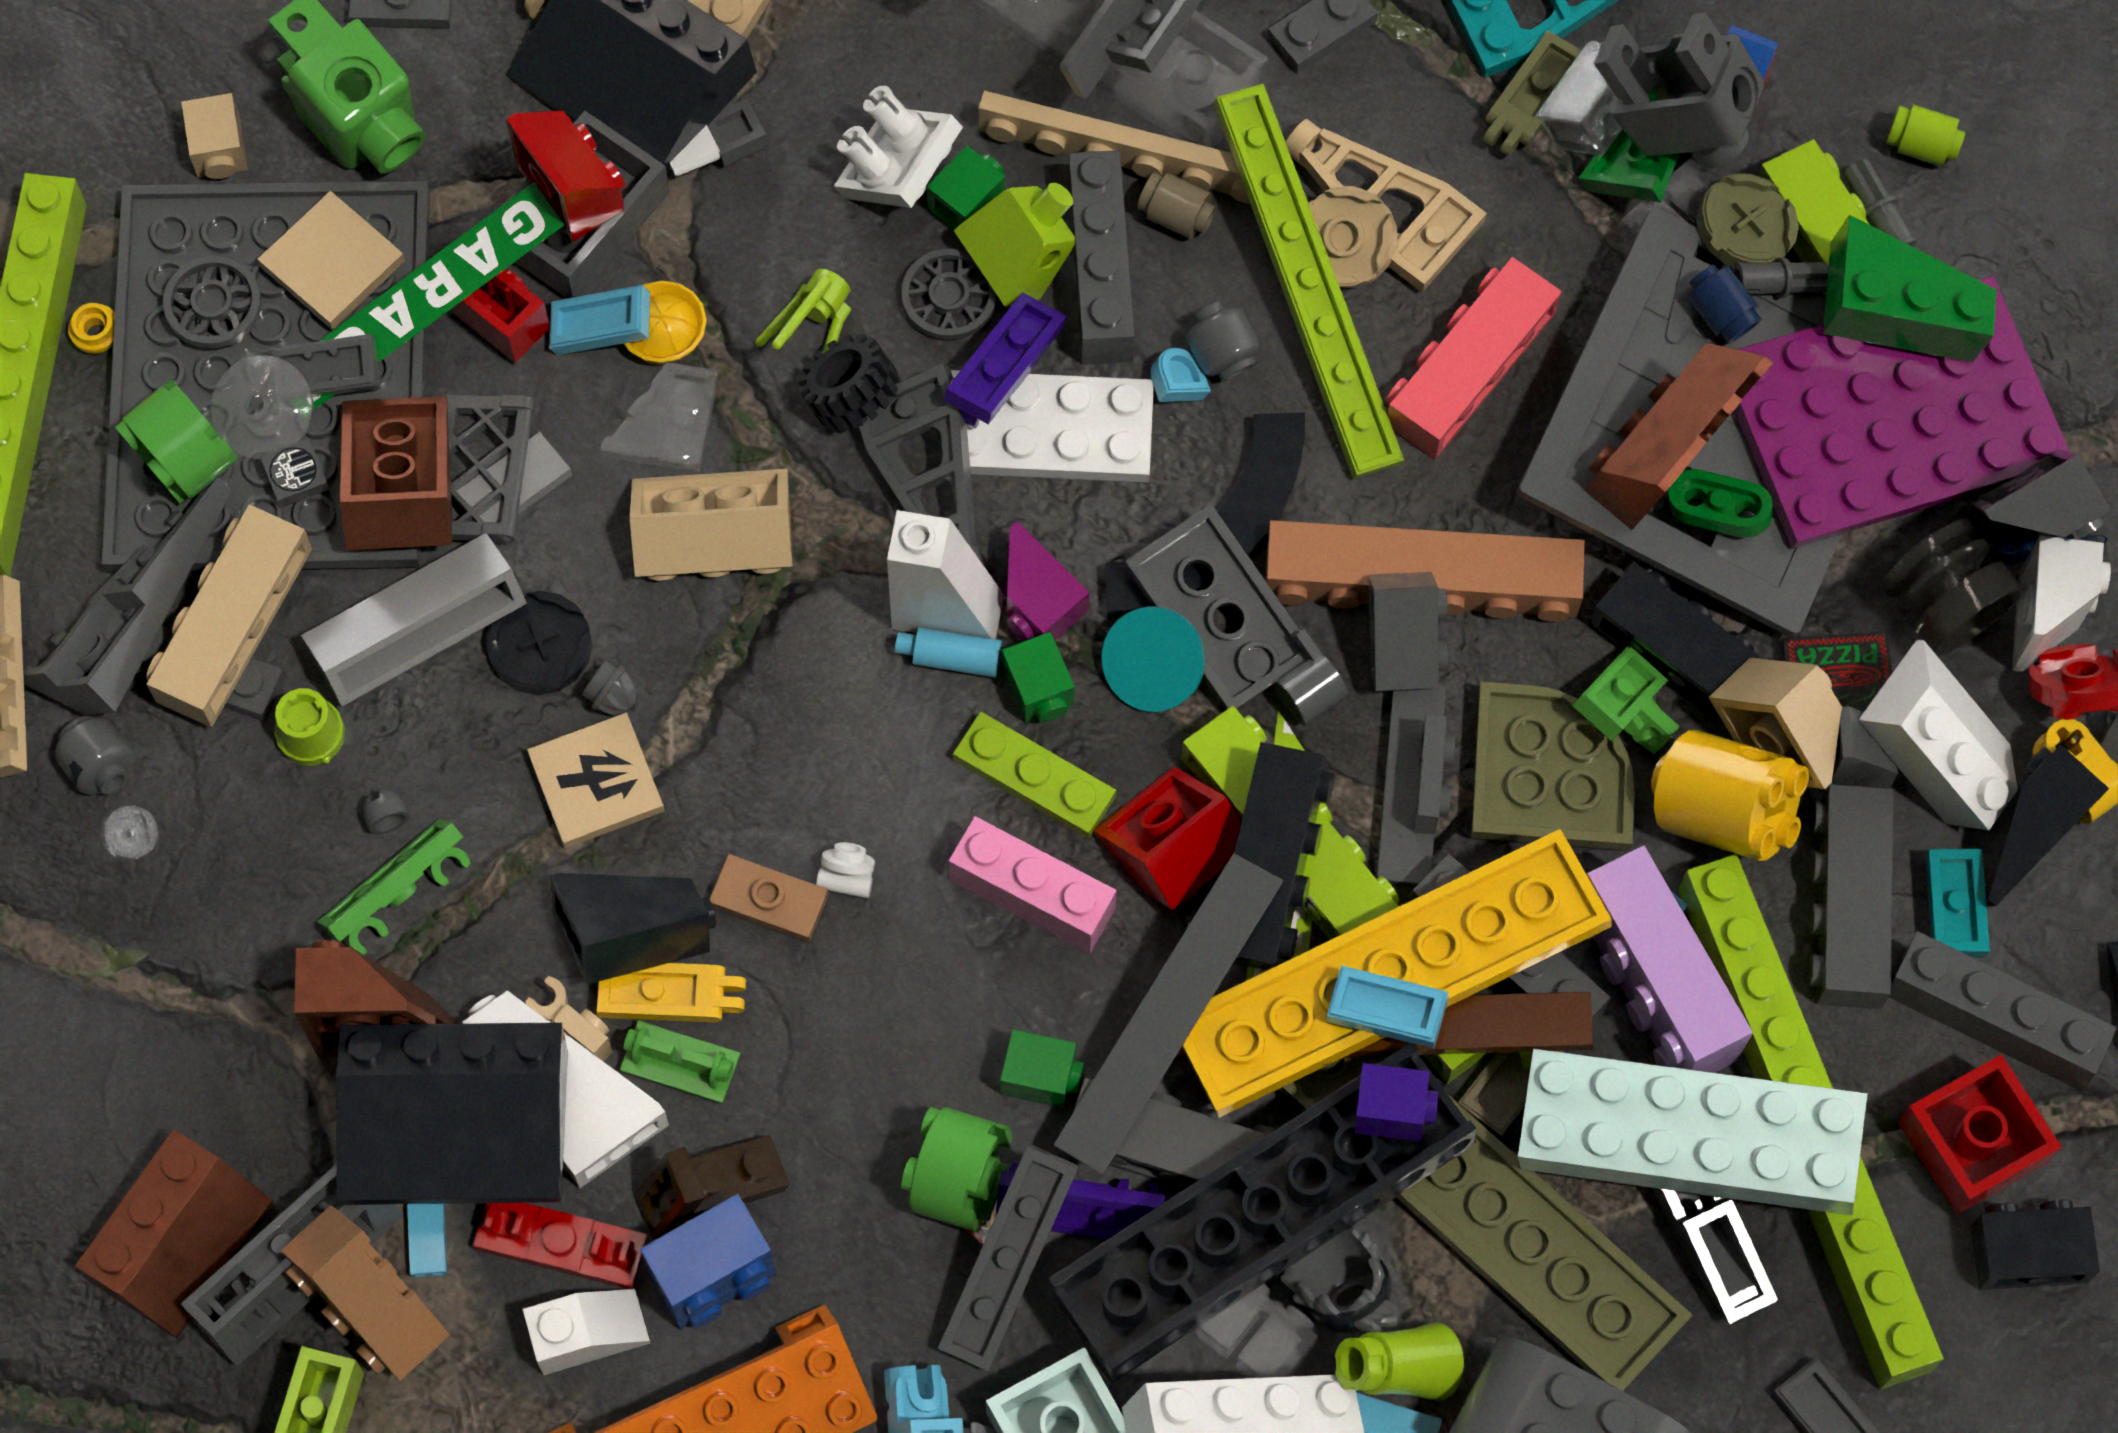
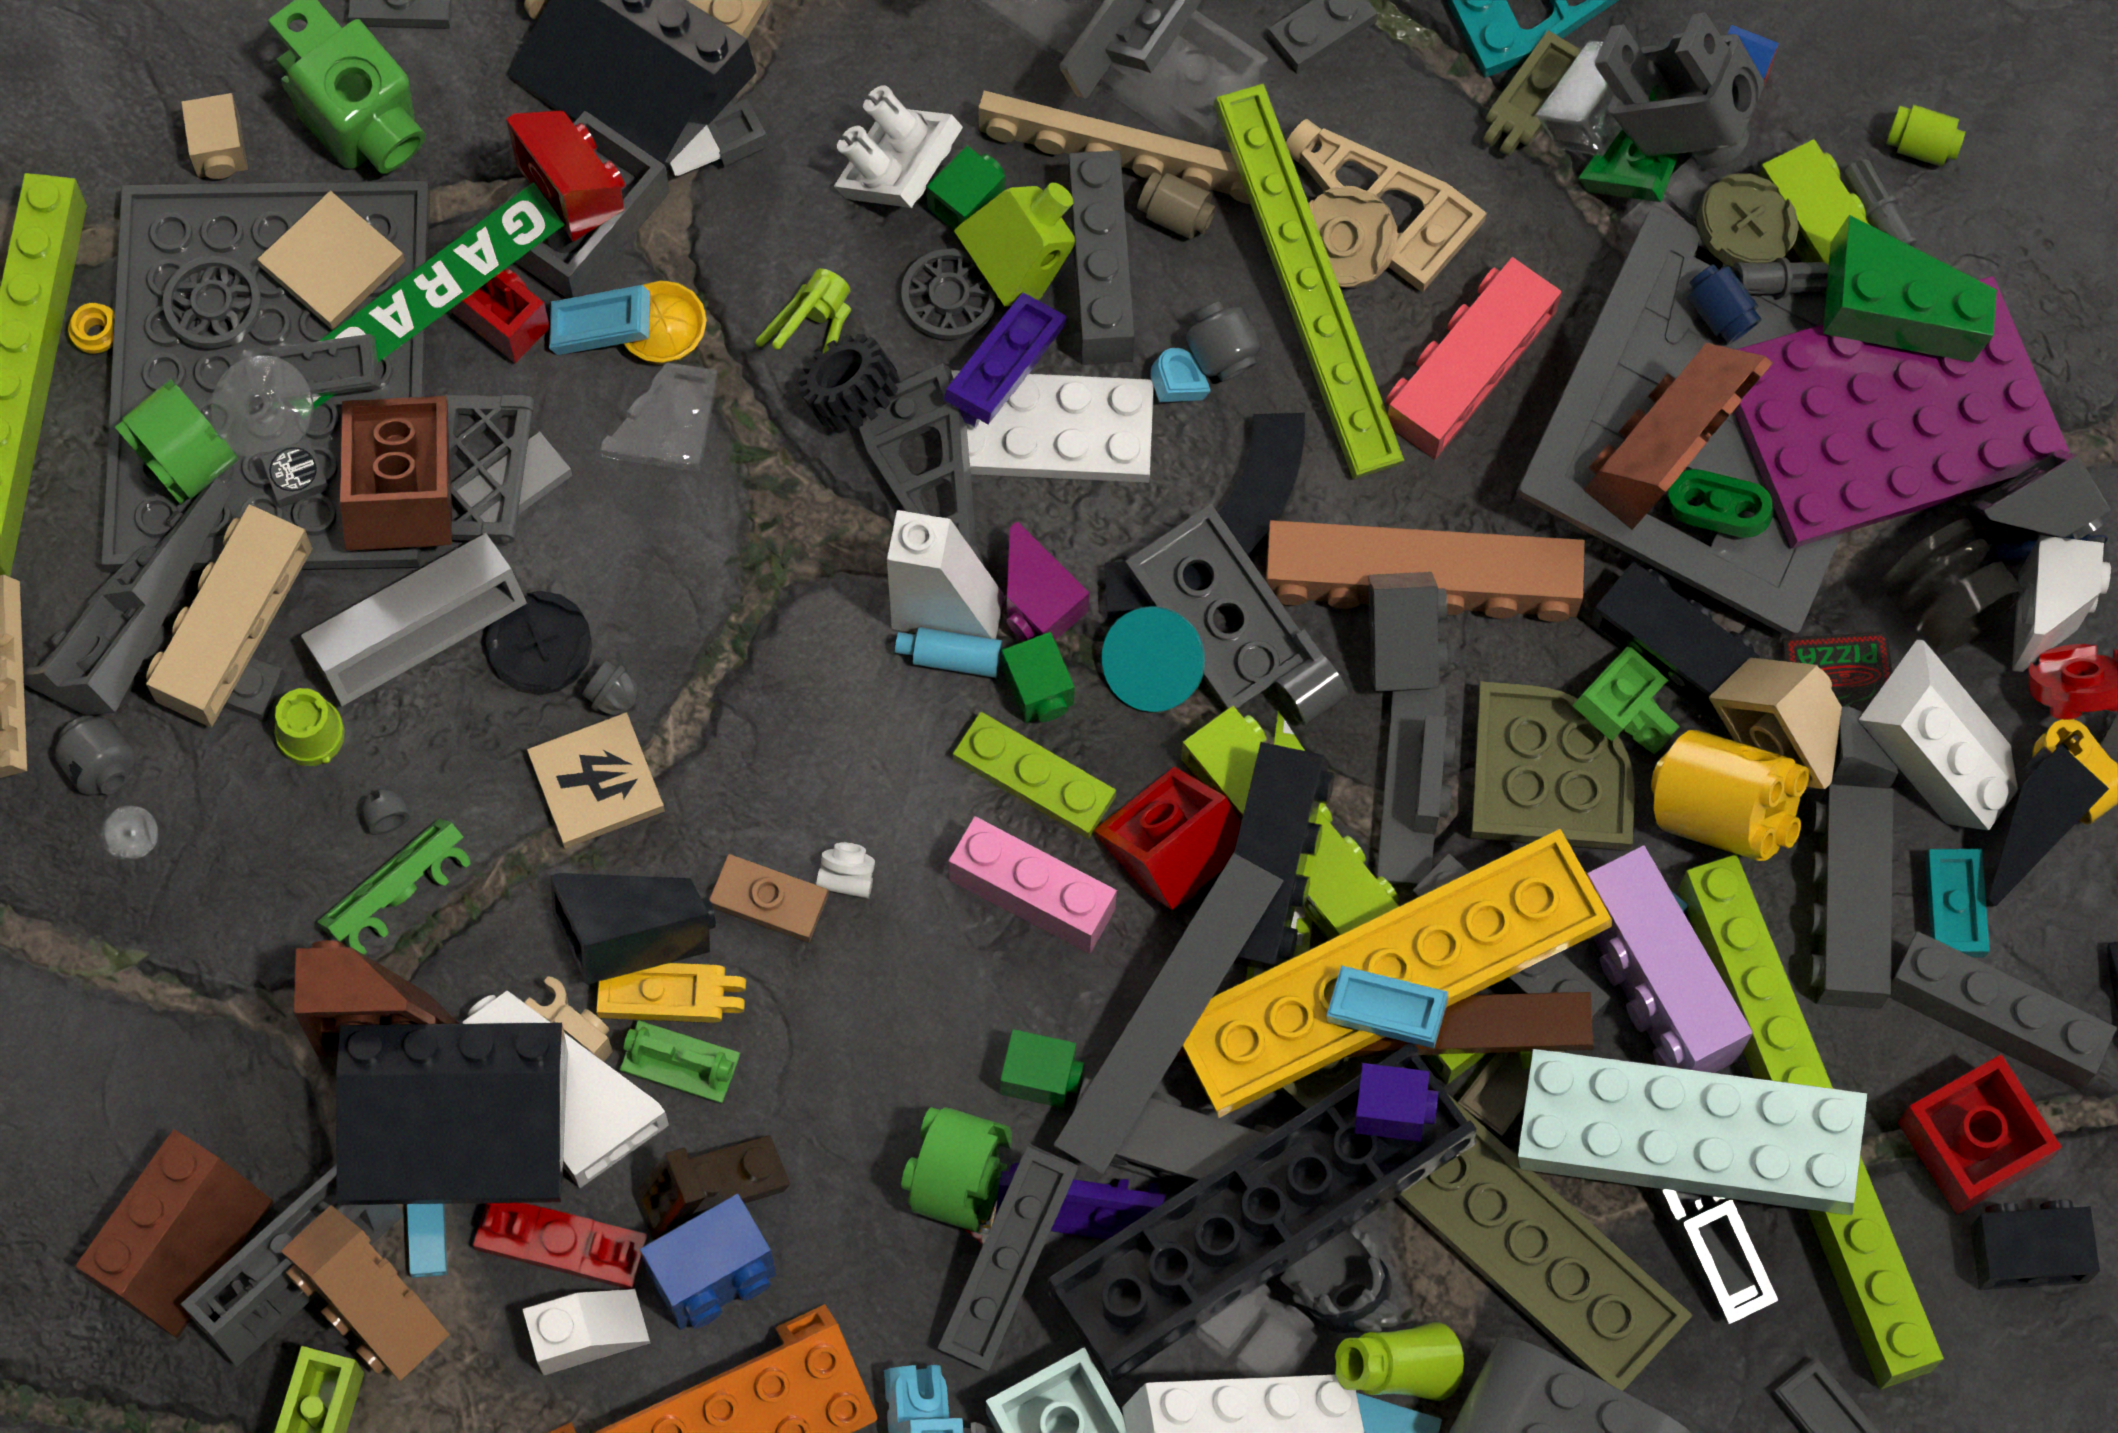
tan slope [630,469,792,581] -> none

